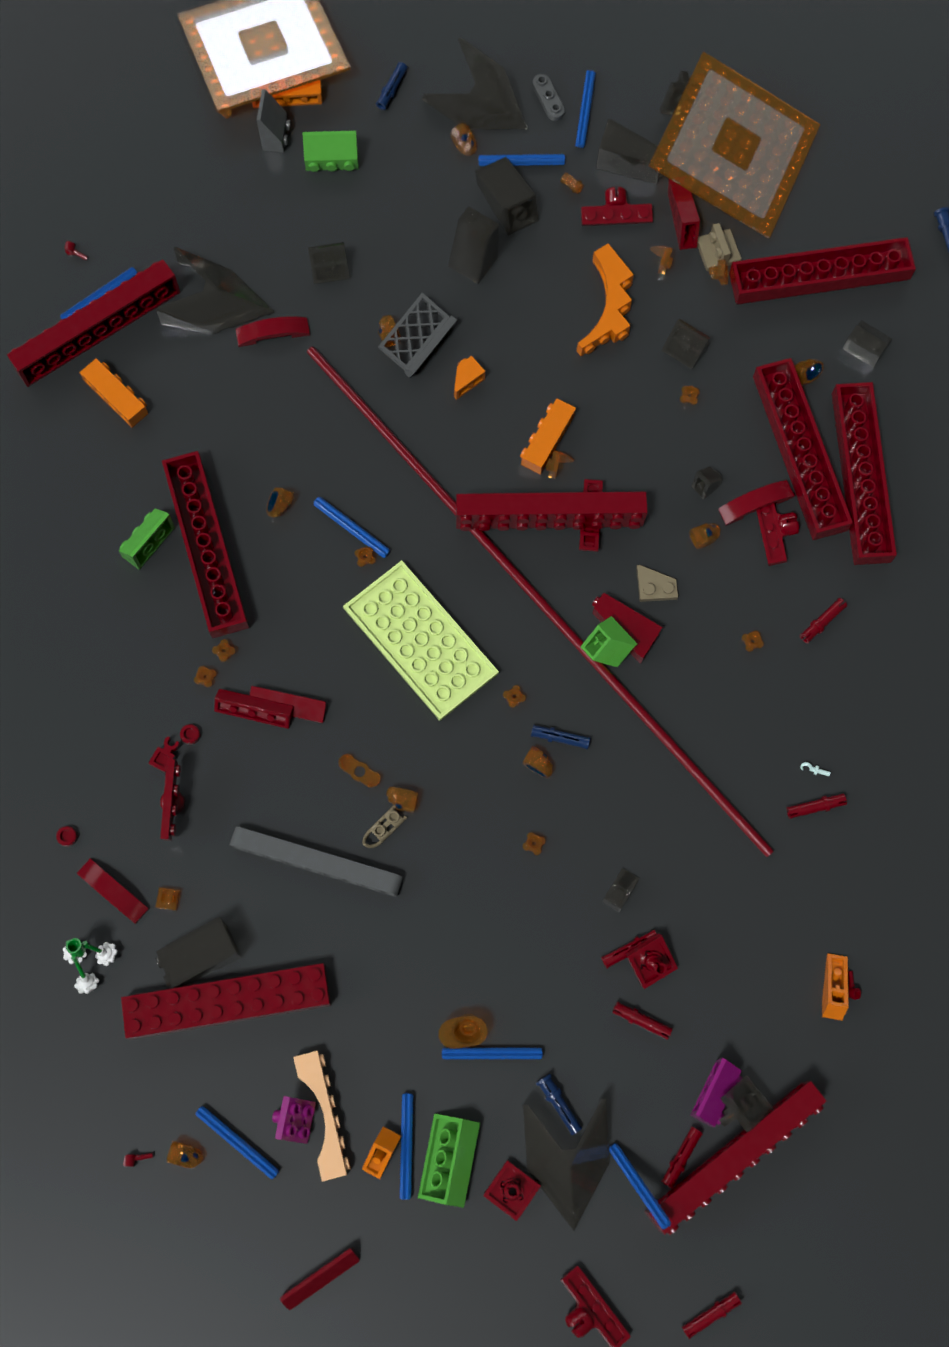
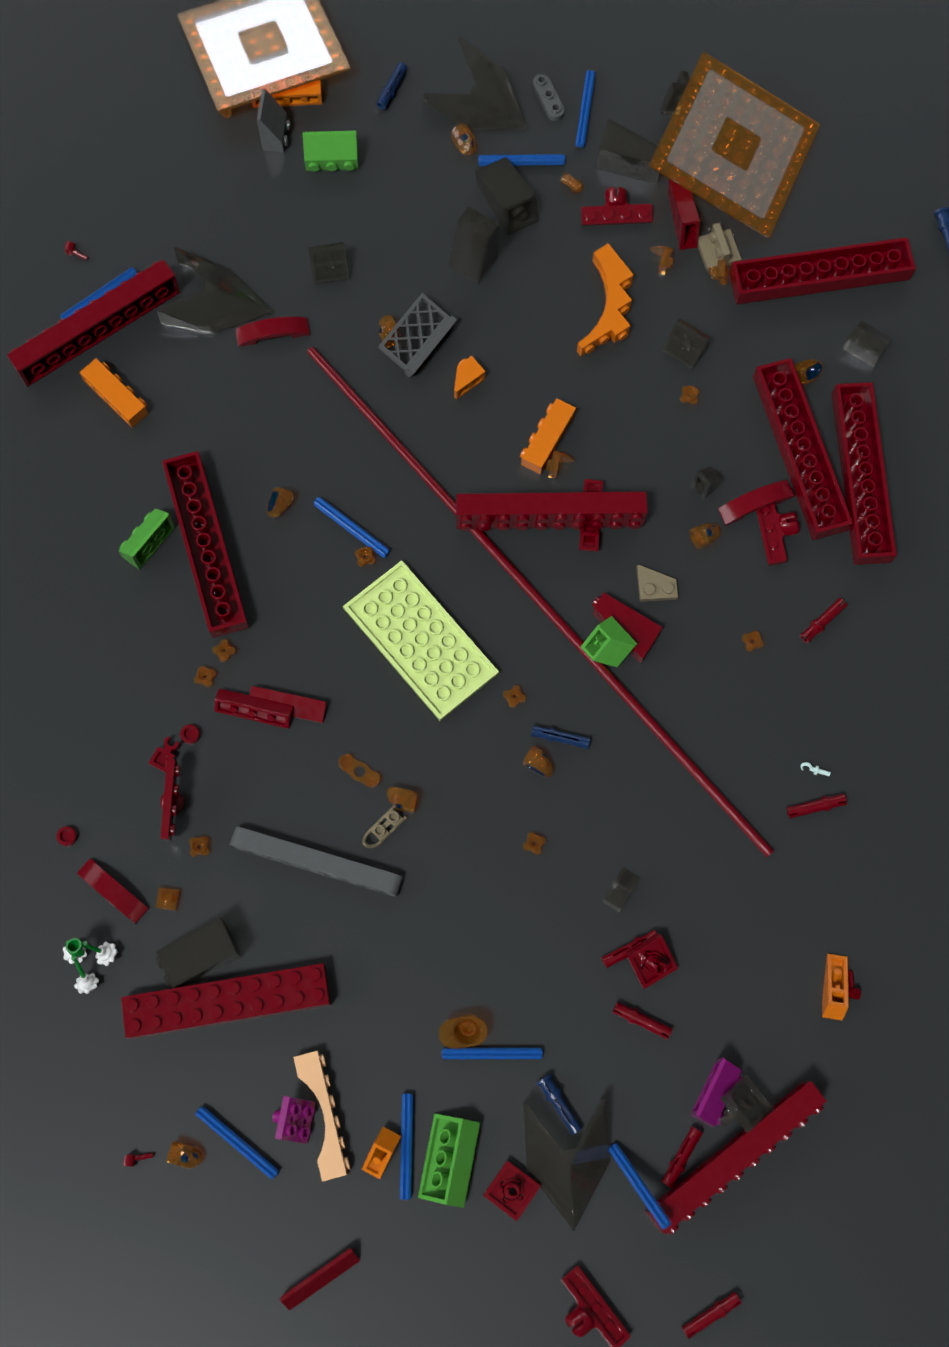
none -> clear orange plate [189,836,209,857]

